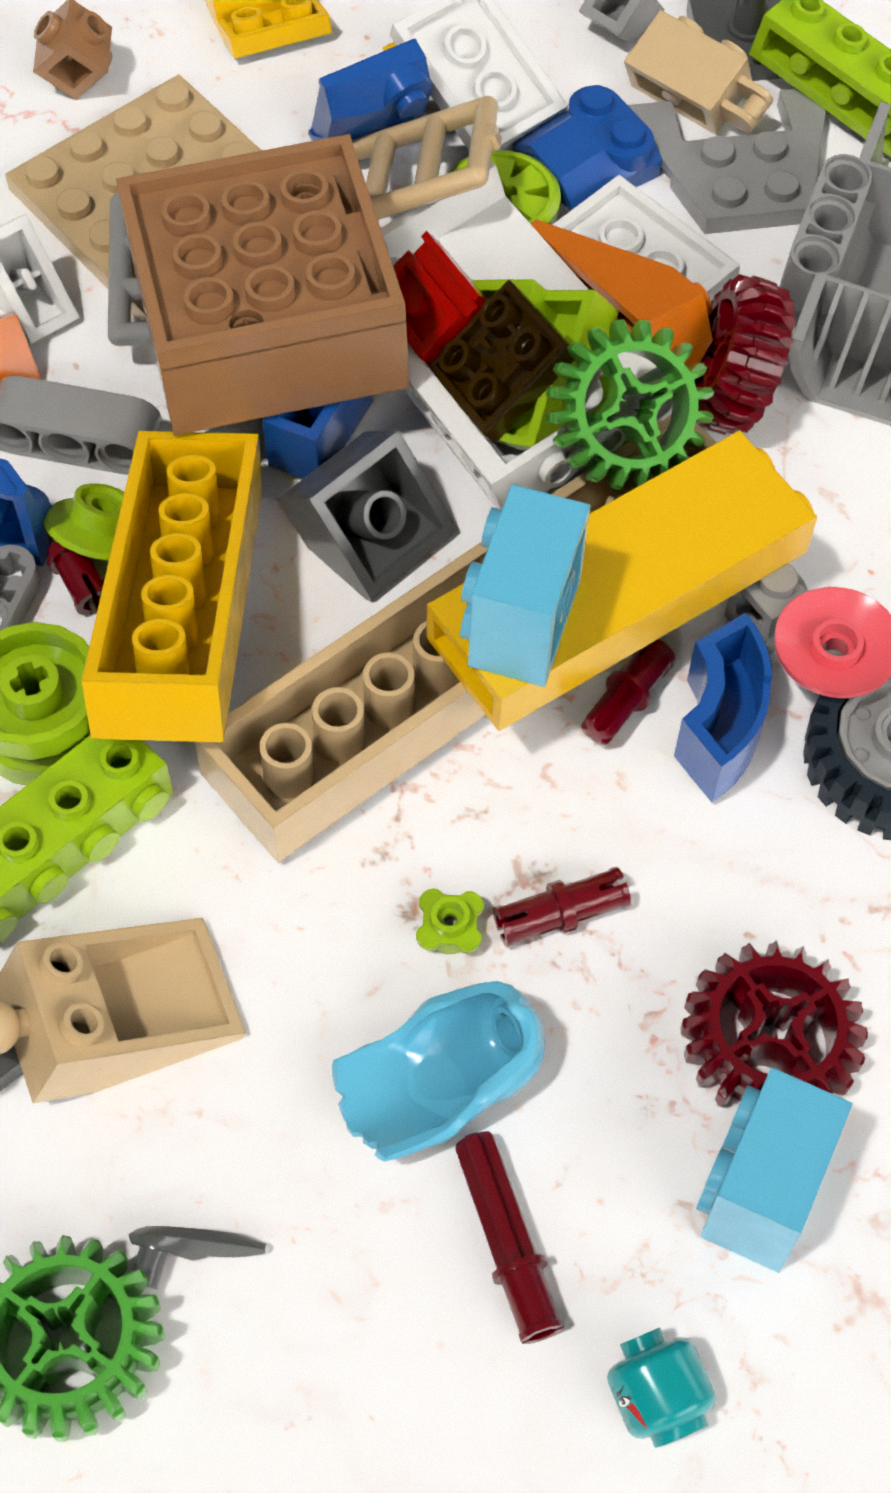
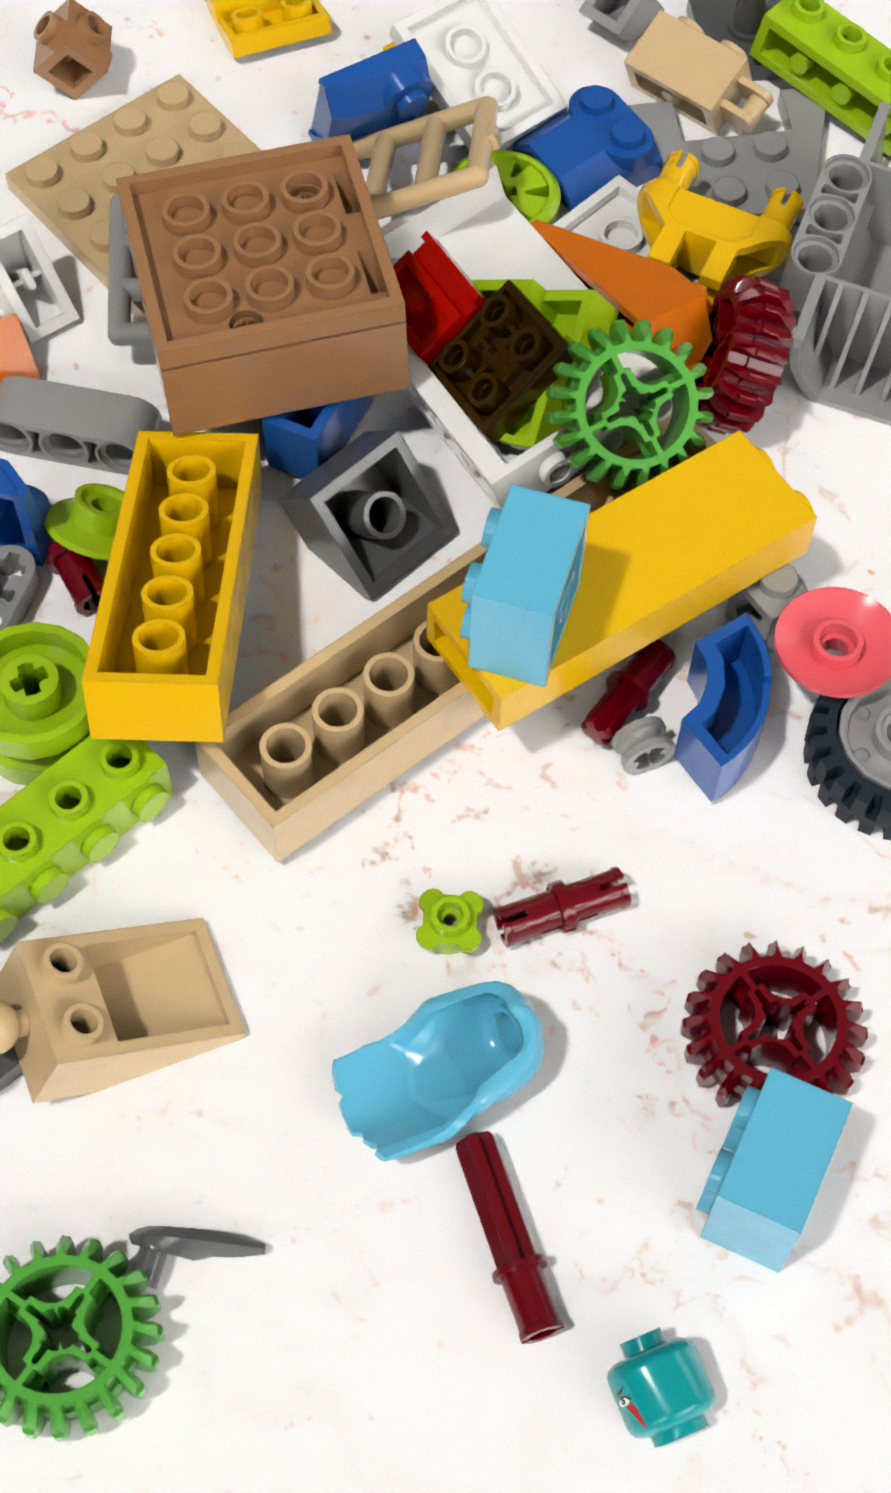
none -> light grey bush [611,716,676,775]
none -> yellow connector [637,150,804,305]

